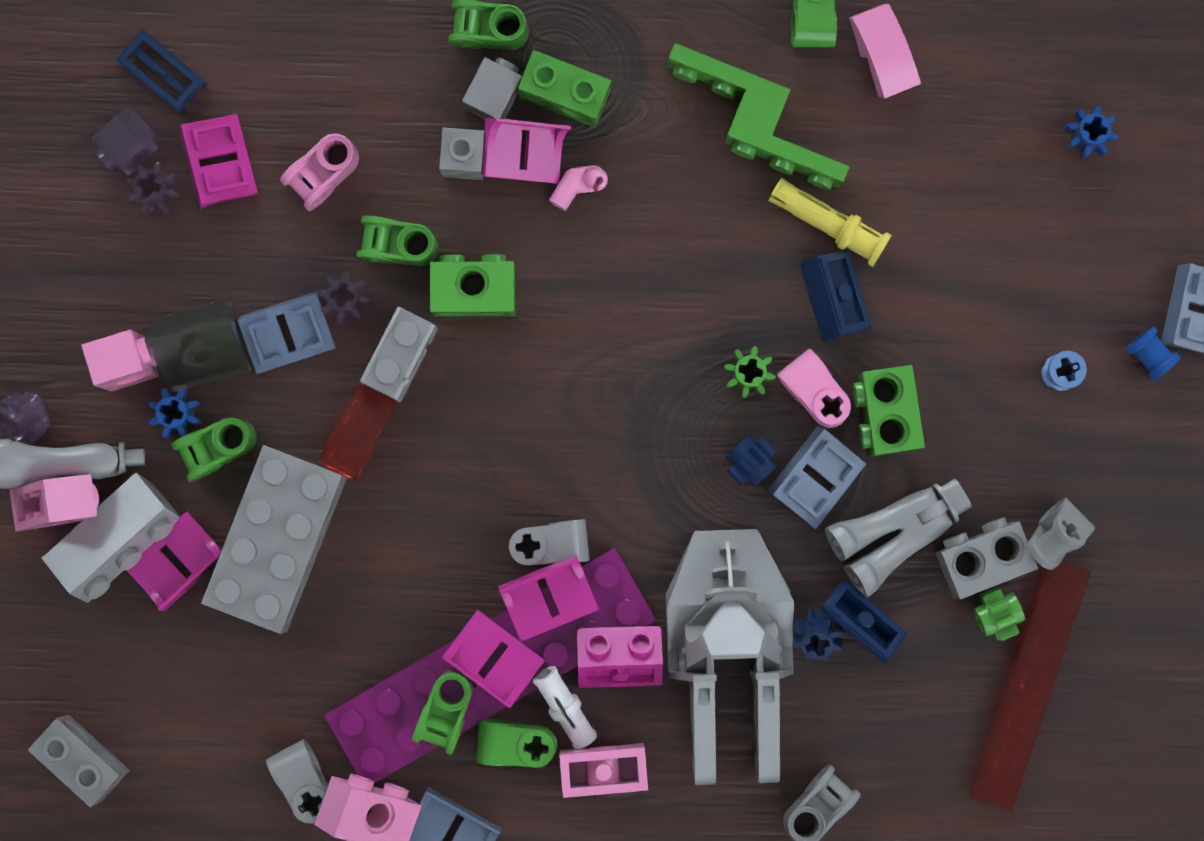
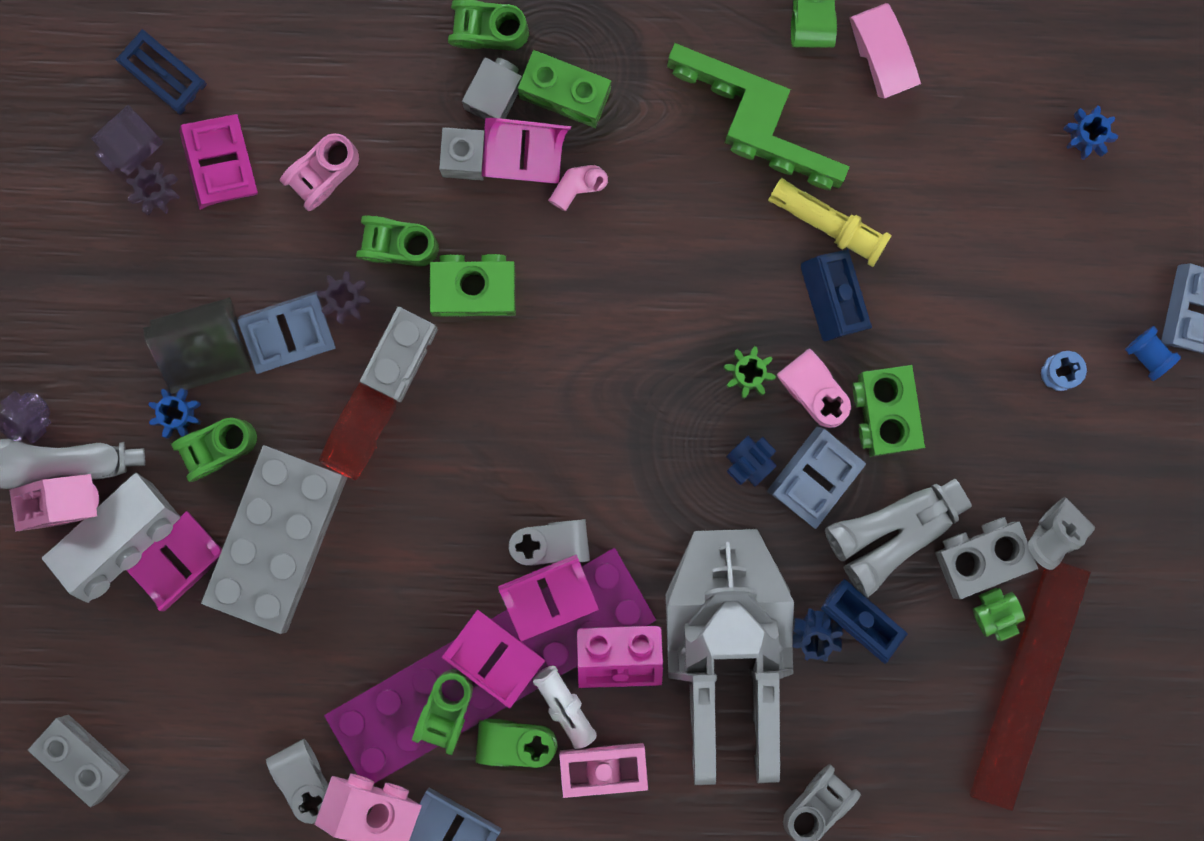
bright pink brick [81,329,162,392] -> none

